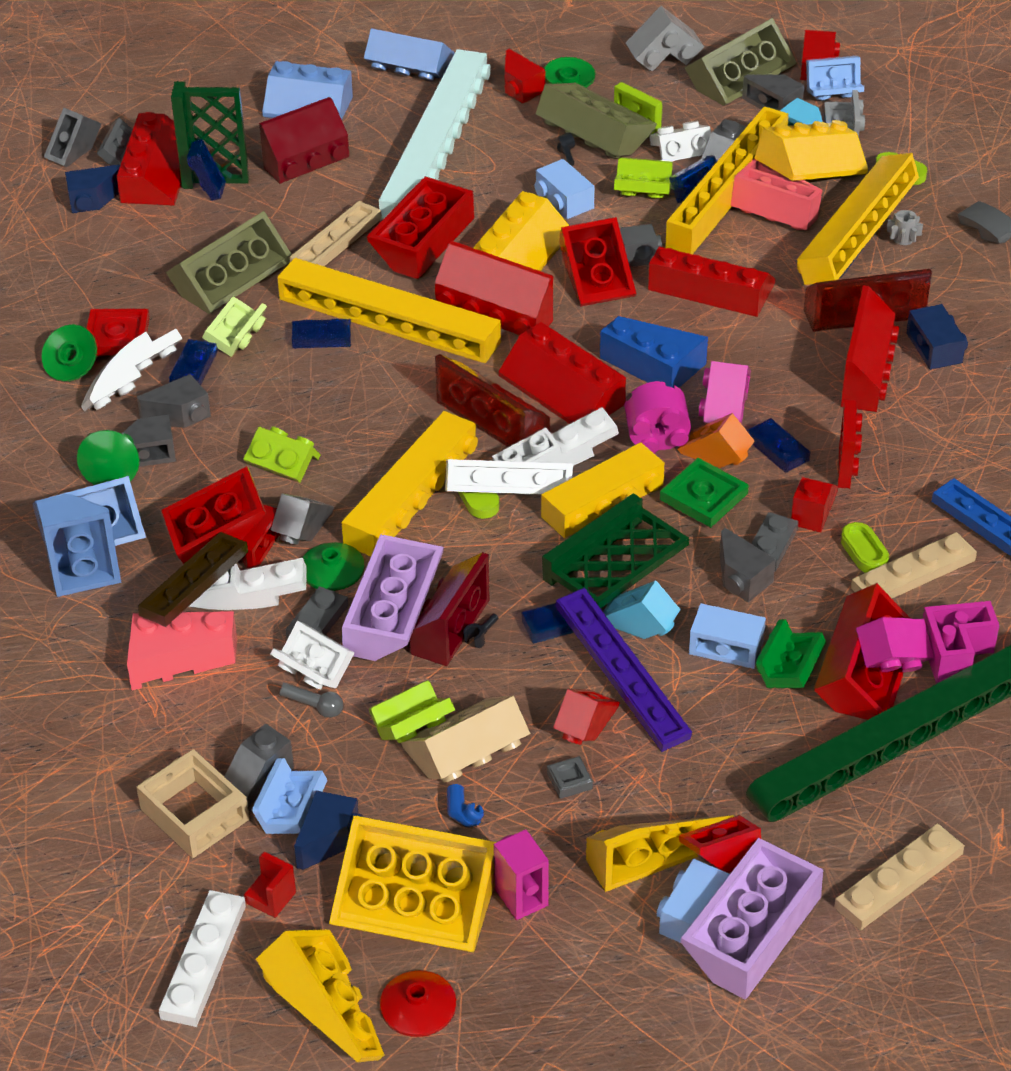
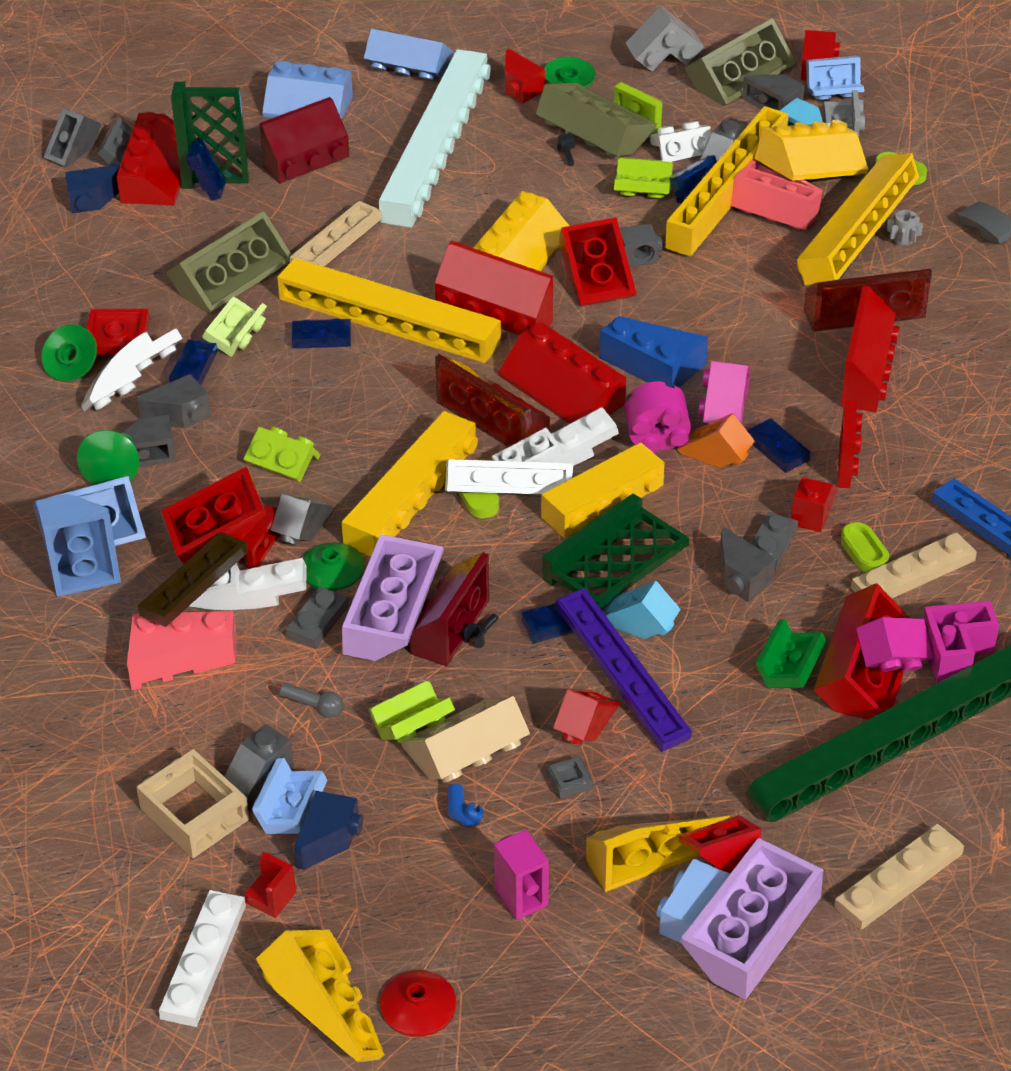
white bracket [270,621,355,690] -> none
yellow slope [329,816,496,953] -> none
red slope [367,176,475,279] -> none
light blue brick [534,159,595,219] -> none
red slope [648,246,776,317] -> none
green plate [660,458,749,528] -> none
light blue brick [689,603,766,669] -> none
dark blue brick [906,304,968,370] -> none

